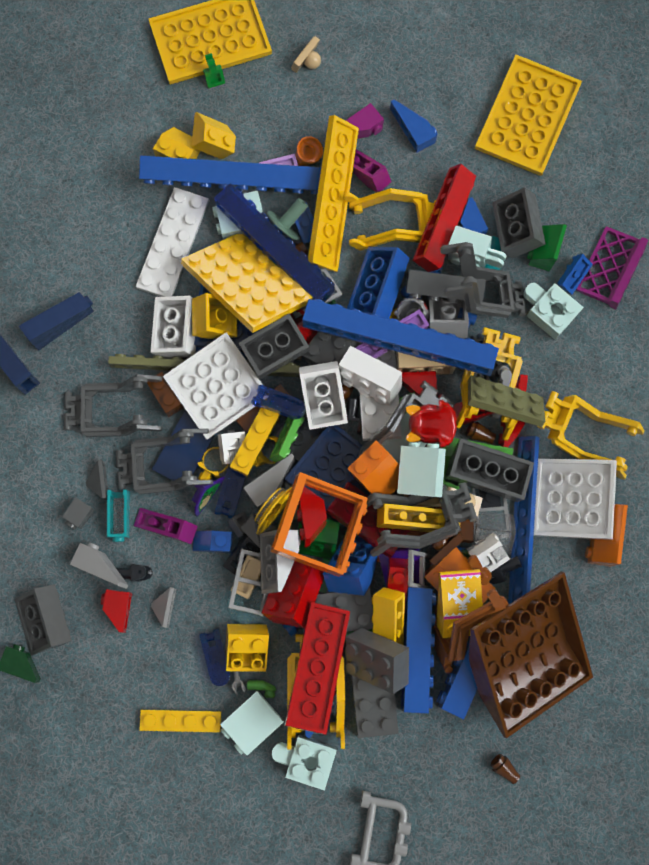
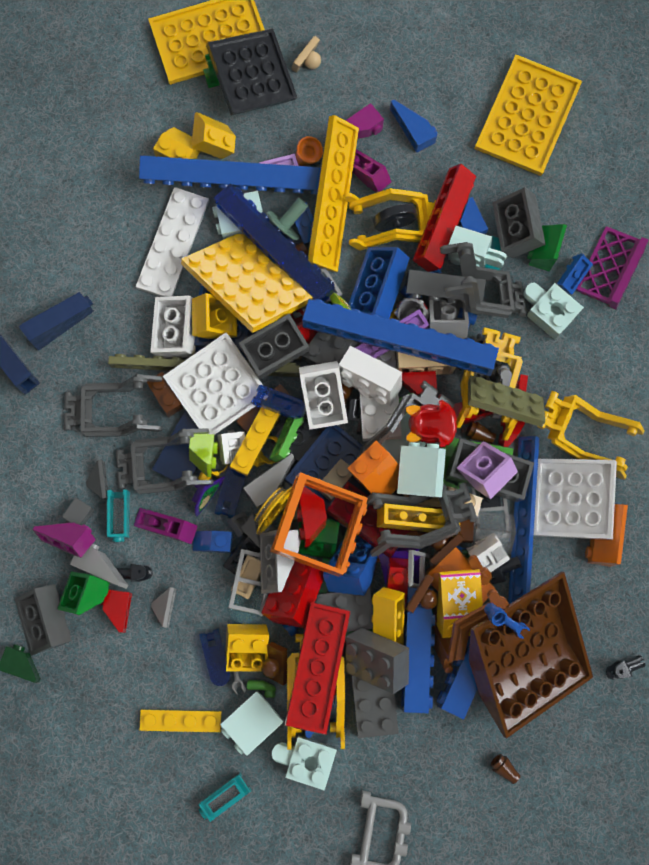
none -> magenta slope [32,522,96,558]
none -> green slope [57,571,110,615]
none -> lime slope [189,434,218,477]
none -> teal window [198,773,252,822]
none -> black plate [206,28,298,116]
none -> reddish brown tile [261,642,287,686]
none -> dark tan plate [317,459,352,501]
none -> lime tile [330,292,351,310]
none -> black wheel [373,204,418,232]
none -> reddish brown tile [405,574,438,614]
none -> lavender slope [457,441,518,499]
none -> blue brick [484,603,530,639]
none -> black piece [606,655,646,680]

